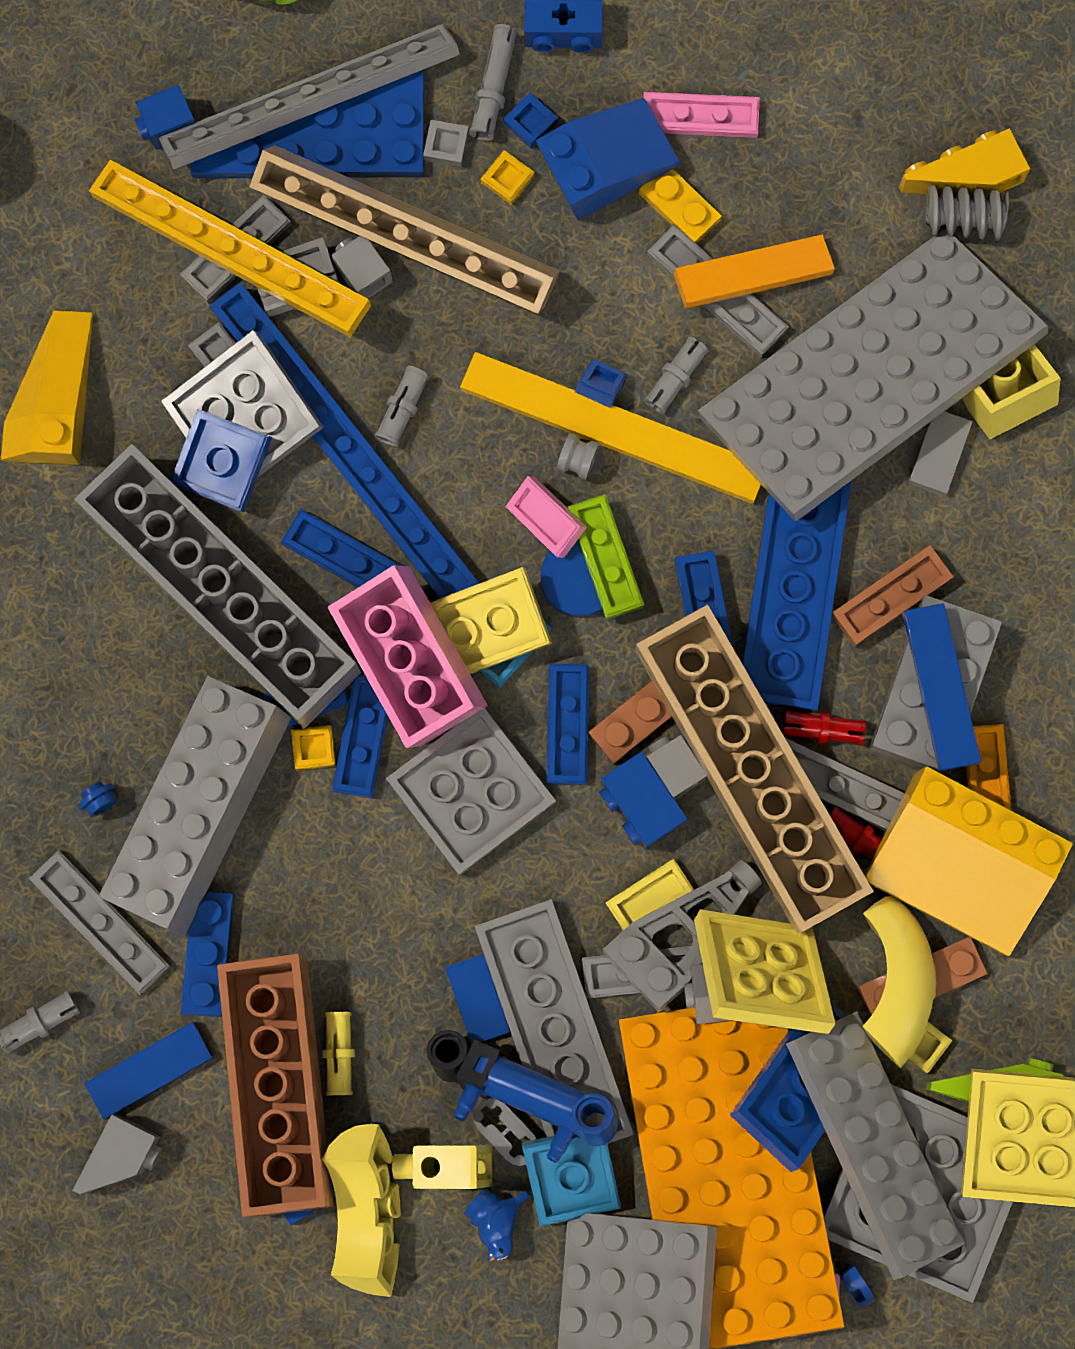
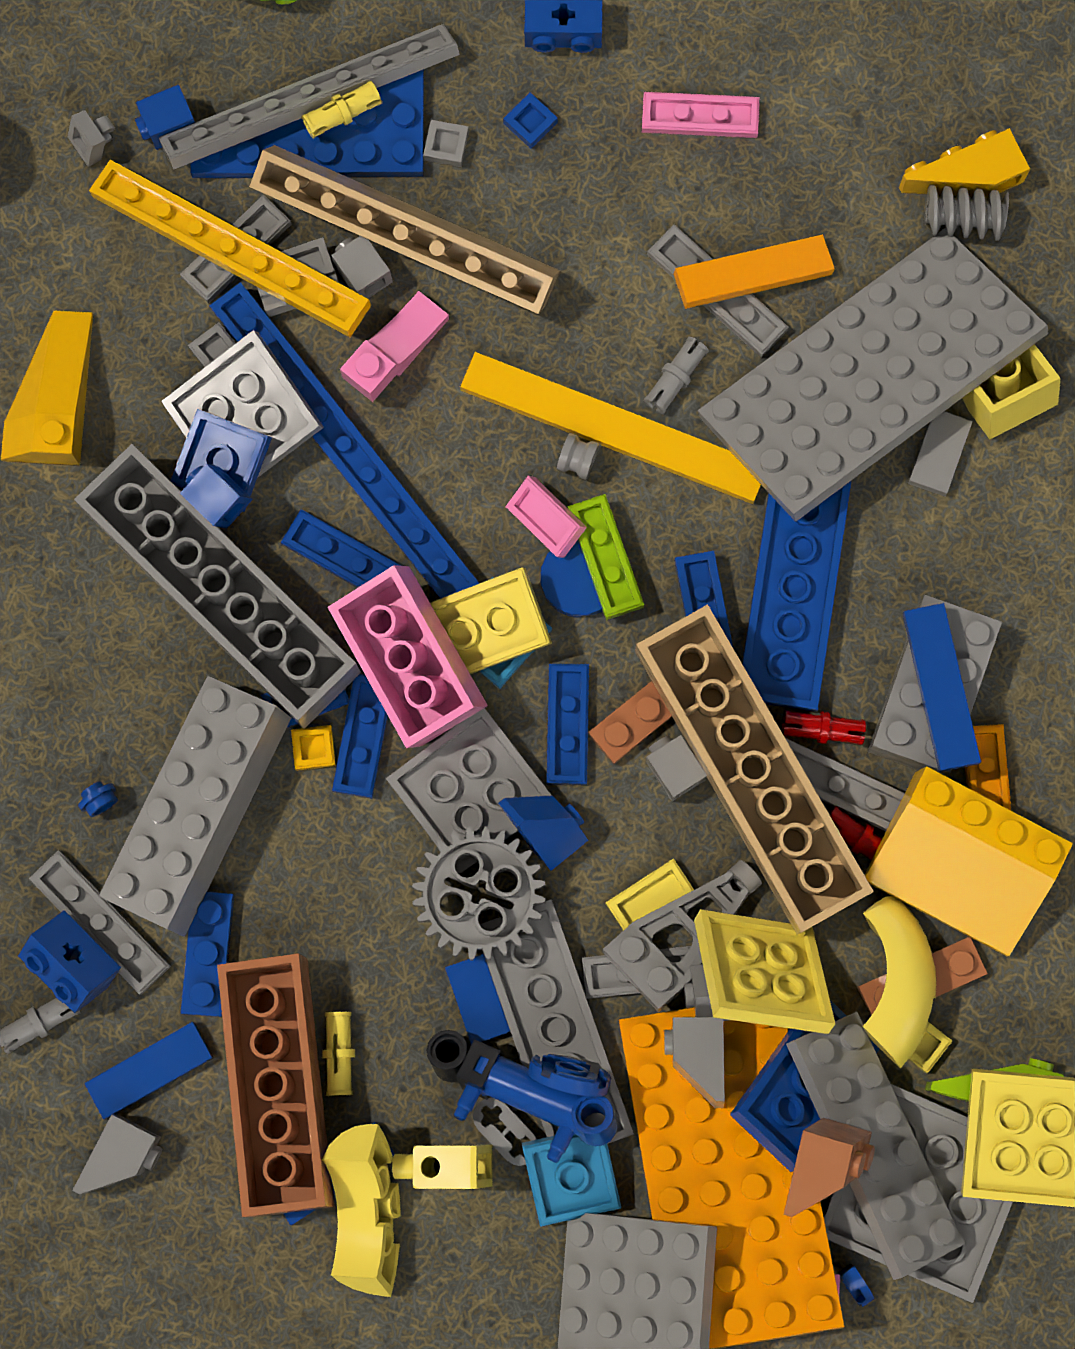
light grey pin [374,365,430,447] -> none
blue animal [464,1188,531,1262] -> none
light grey pin [469,24,518,141] -> none
yellow tile [480,150,535,205] -> none
blue slope [535,98,680,221] -> none
blue tile [575,358,628,408] -> none
blue brick [599,752,687,850] -> none
yellow plate [639,169,722,244] -> none
nougat plate [832,545,954,647] -> none
none -> blue brick [18,910,121,1013]
none -> light grey tile [67,110,115,167]
none -> brick [180,463,253,529]
none -> light yellow pin [301,81,382,139]
none -> bright pink slope [340,291,449,402]
none -> light grey gear [412,826,546,961]
none -> blue slope [498,795,589,871]
none -> blue tile [527,1054,612,1097]
none -> light grey slope [664,1017,725,1108]
none -> nougat slope [783,1118,875,1217]

